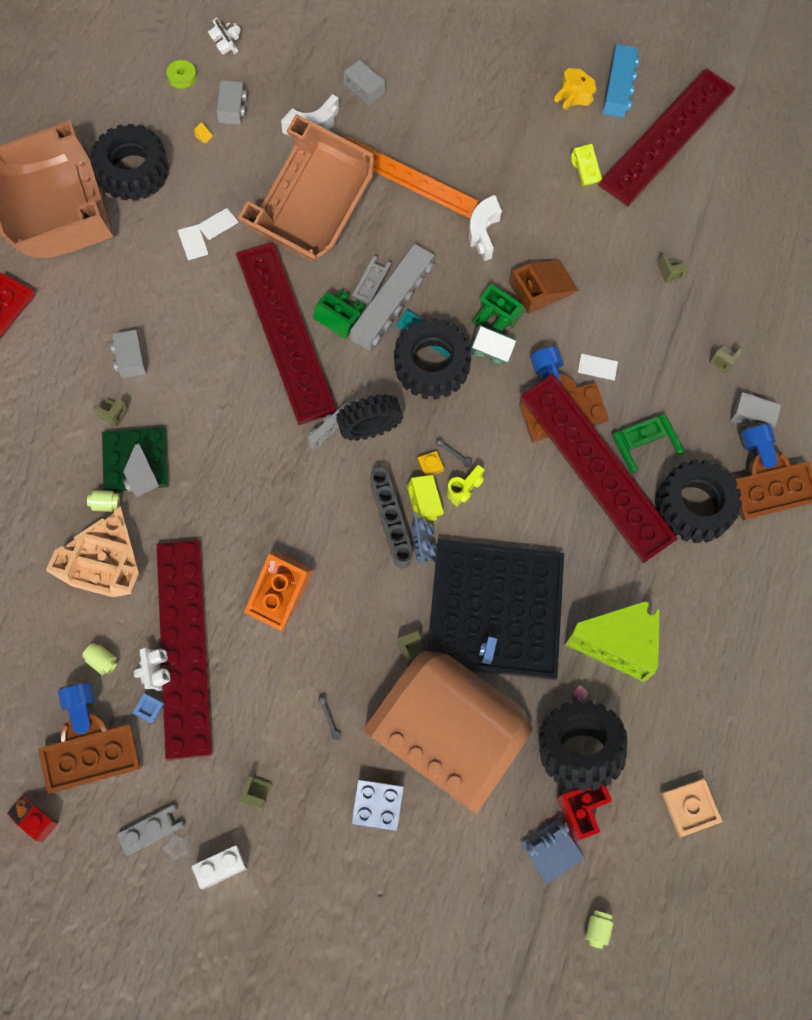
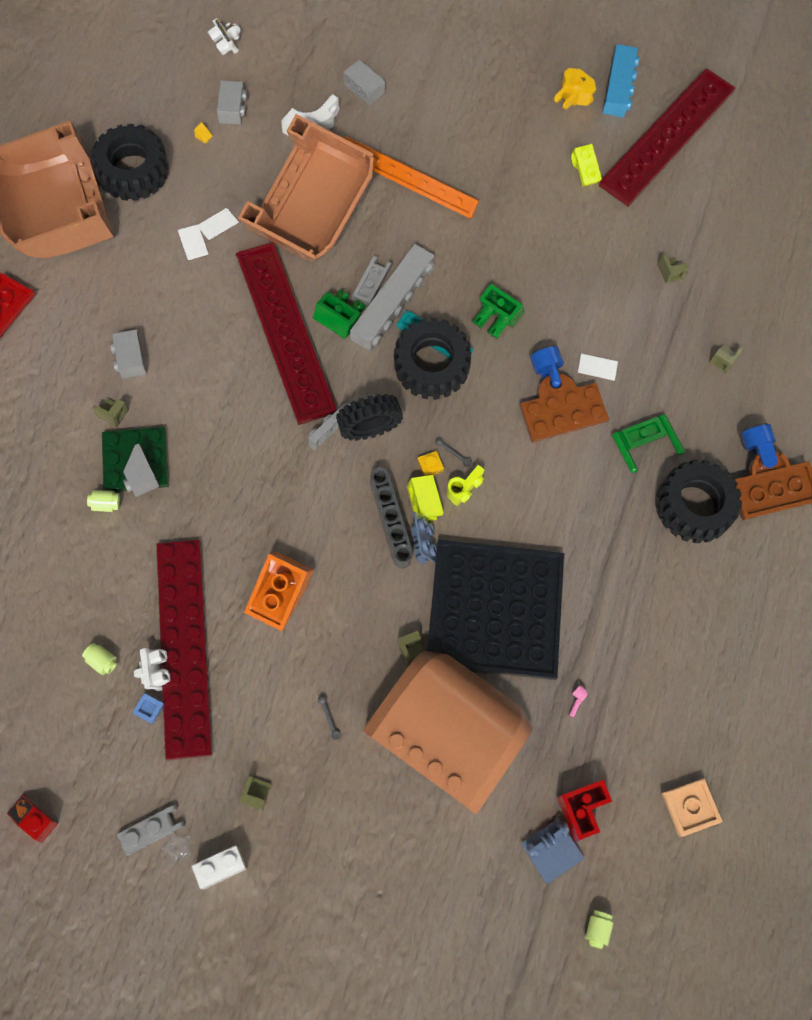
dark orange plate [38,681,141,794] -> none
light nougat wedge [46,506,139,597] -> none
lime piece [166,60,197,89] -> none
hinge [352,779,404,831] -> none
white arch [468,195,502,261] -> none
white brick [470,325,517,366] -> none
medium blue plate [479,637,497,665] -> none
dark orange slope [509,260,579,314] -> none
dark red plate [520,374,678,564] -> none
black tyre [539,700,627,791] -> none
lime ladder [565,602,660,682] -> none
light grey brick [731,392,781,429] -> none

